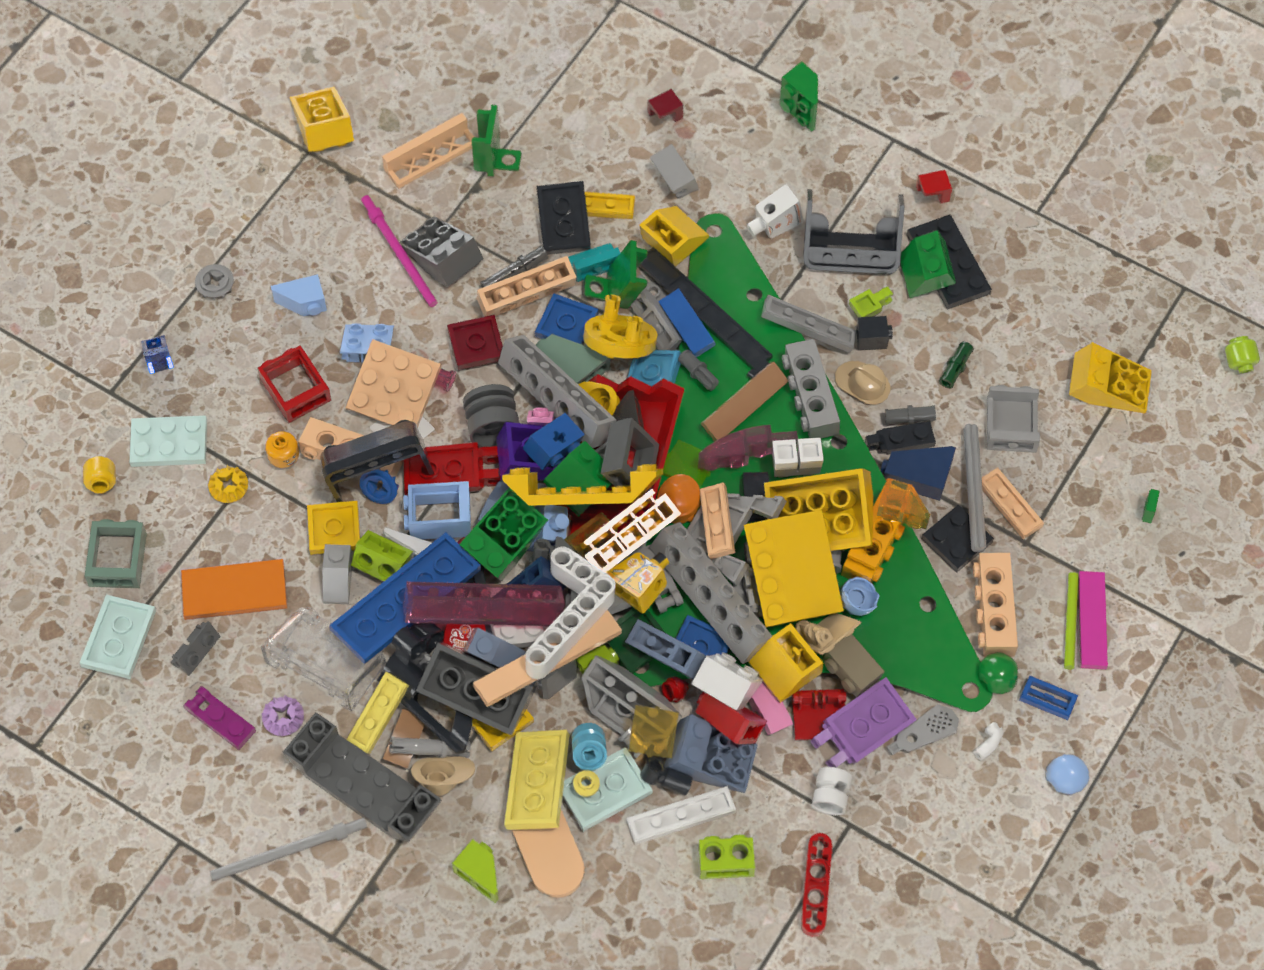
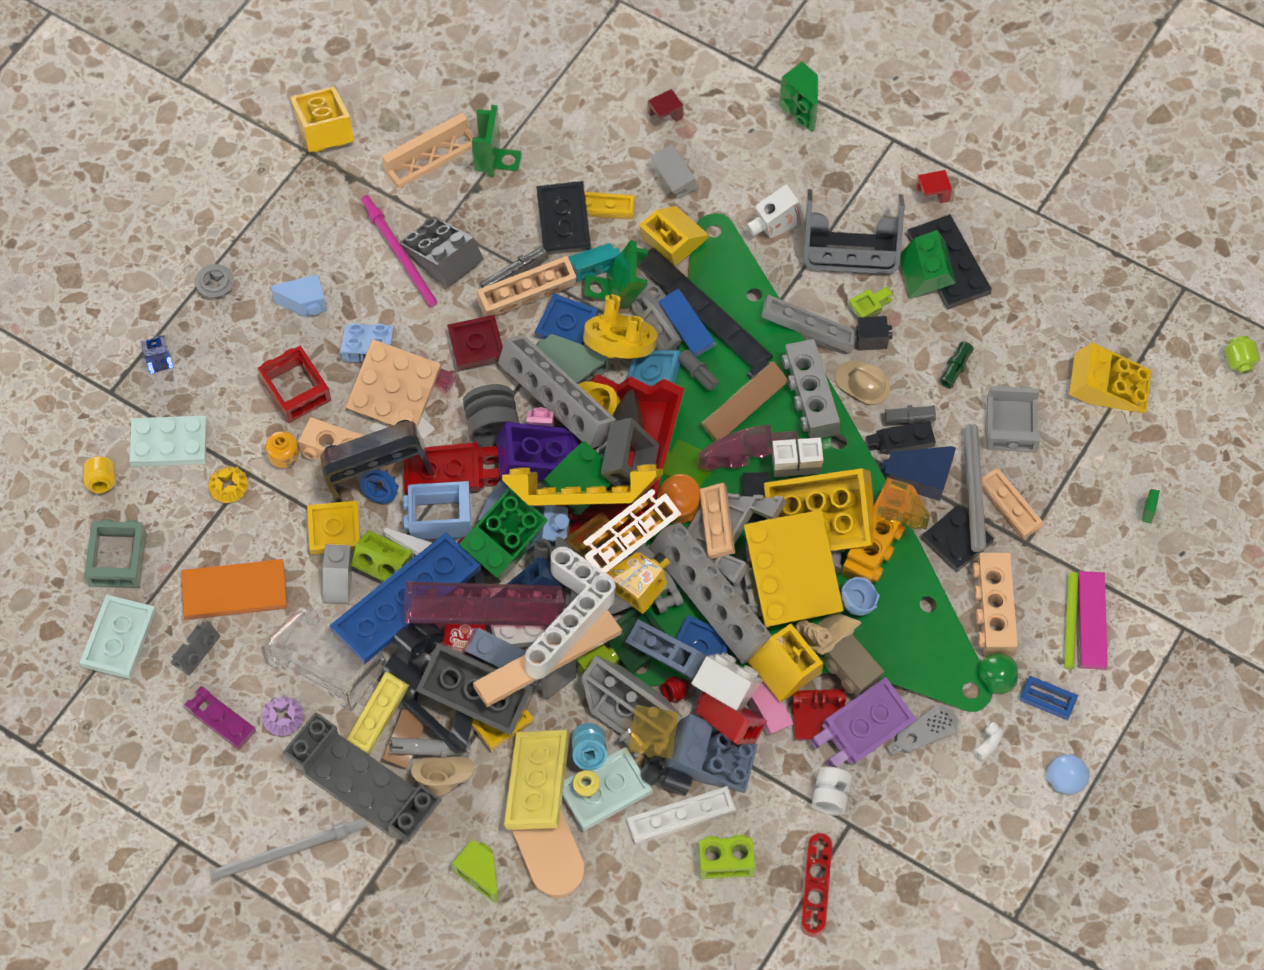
blue brick [523,413,585,470] -> none

